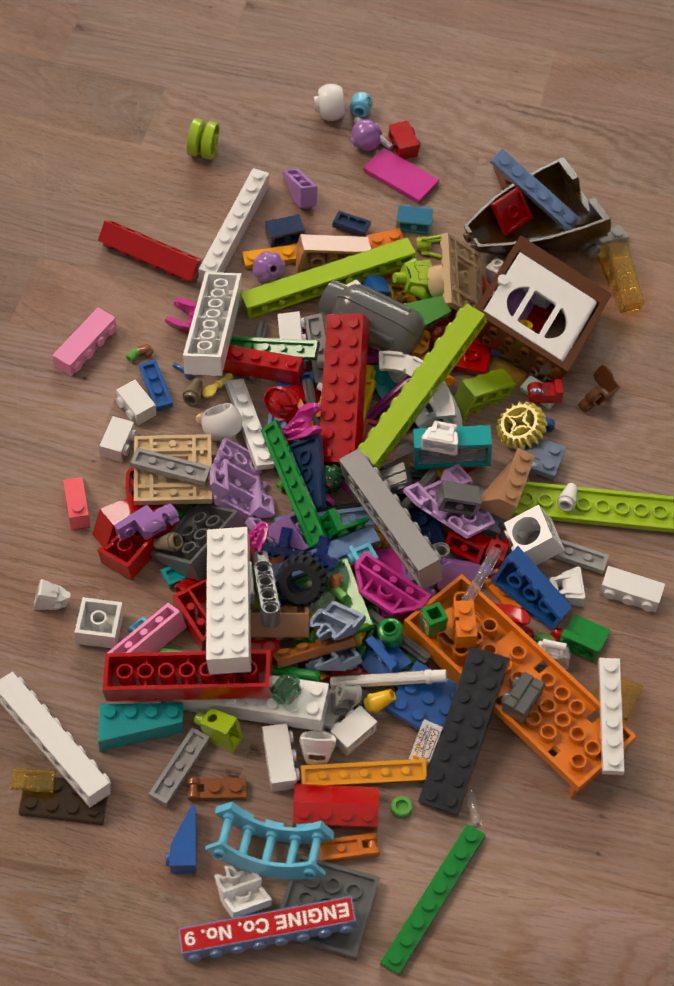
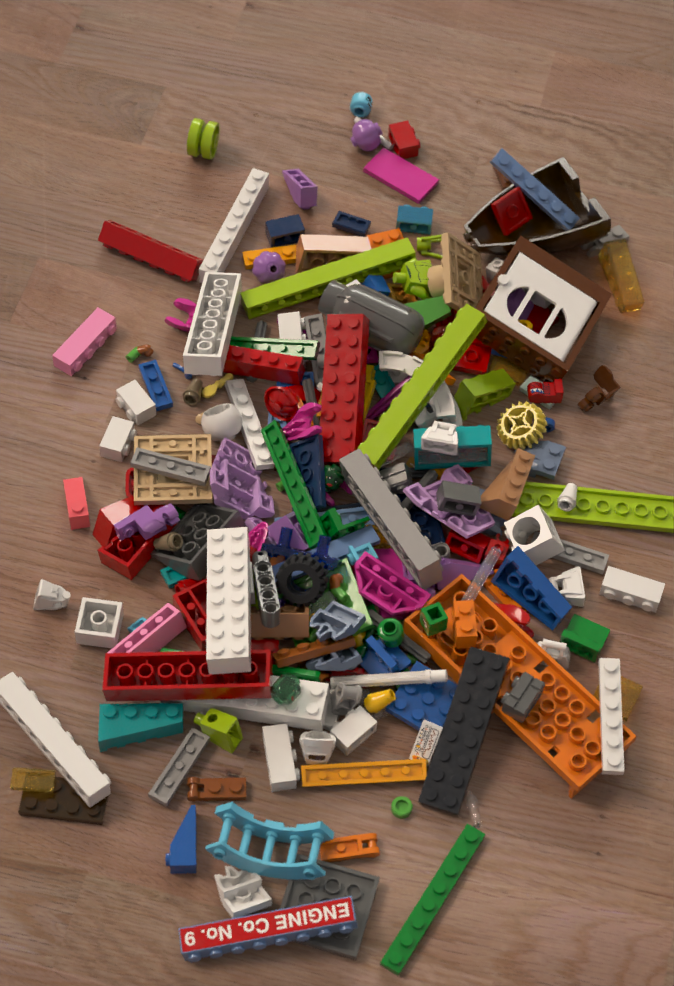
red slope [292,784,379,830] -> none
white wheel [314,84,344,121] -> none
arm [534,627,563,642] -> none

